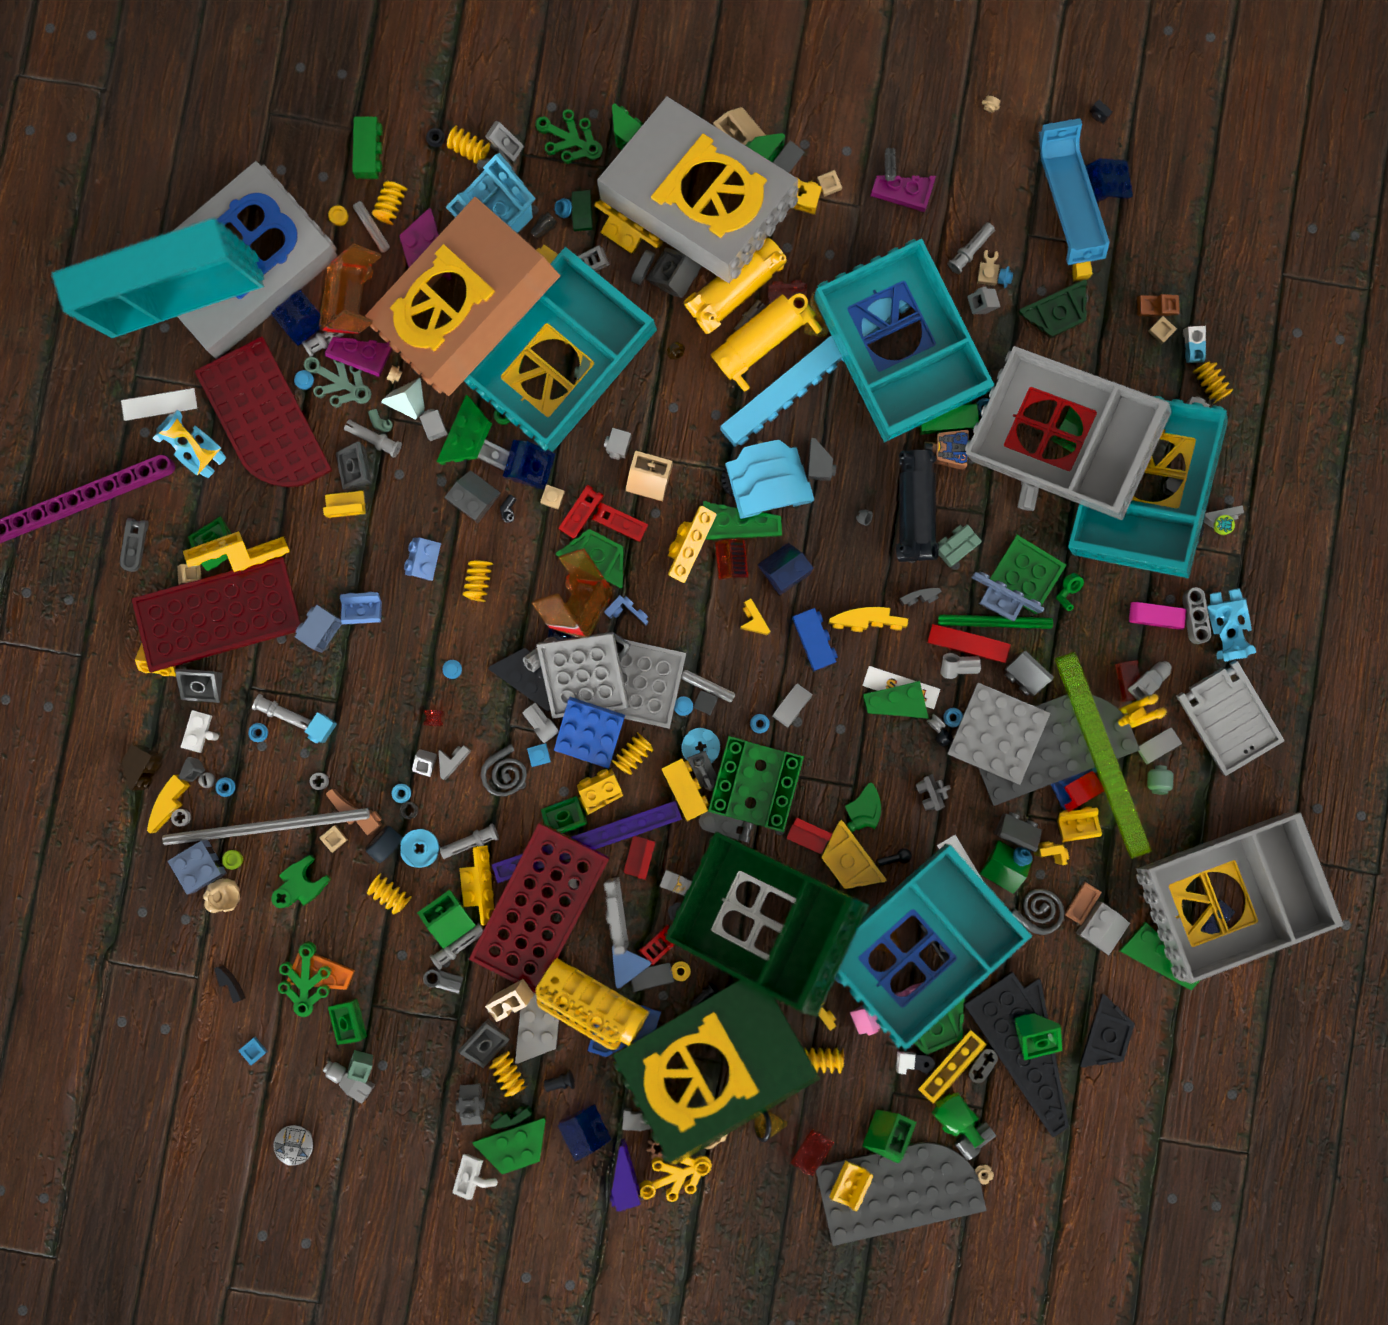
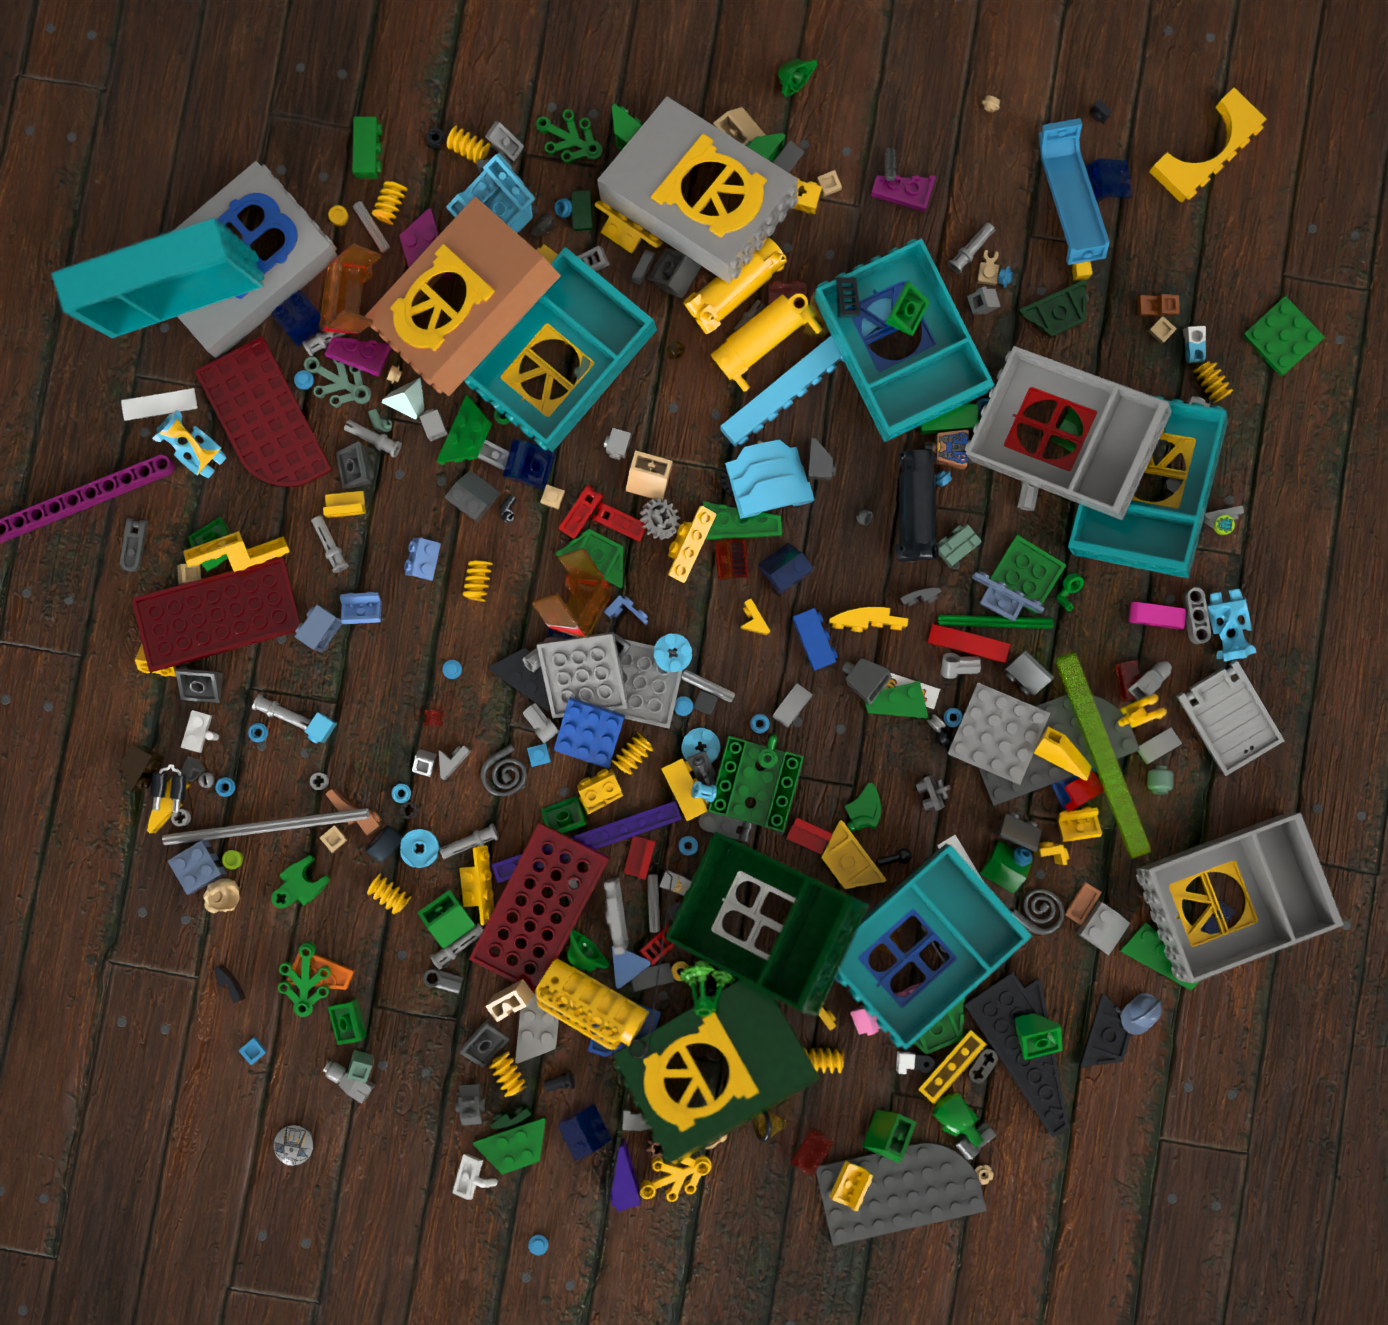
none -> black piece [150,764,187,813]
none -> light grey pin [311,516,349,573]
none -> dark azure plate [528,1234,548,1255]
none -> green hat [568,929,609,973]
none -> black piece [629,860,673,1059]
none -> light grey gear [640,498,680,540]
none -> light grey axle [647,874,660,932]
none -> medium azure plate [654,634,692,672]
none -> dark azure plate [679,836,698,855]
none -> plant [680,961,735,1017]
none -> medium azure bush [691,781,717,802]
none -> green plate [758,733,778,768]
none -> green hat [778,58,818,97]
none -> black slope [836,278,860,318]
none -> dark grey torso [842,659,892,705]
none -> green slope [885,281,930,336]
none -> dark azure plate [936,470,952,487]
none -> yellow slope [1034,726,1092,781]
none -> sand blue piece [1121,993,1162,1035]
none -> yellow arch [1149,88,1266,203]
none -> green plate [1242,296,1325,377]

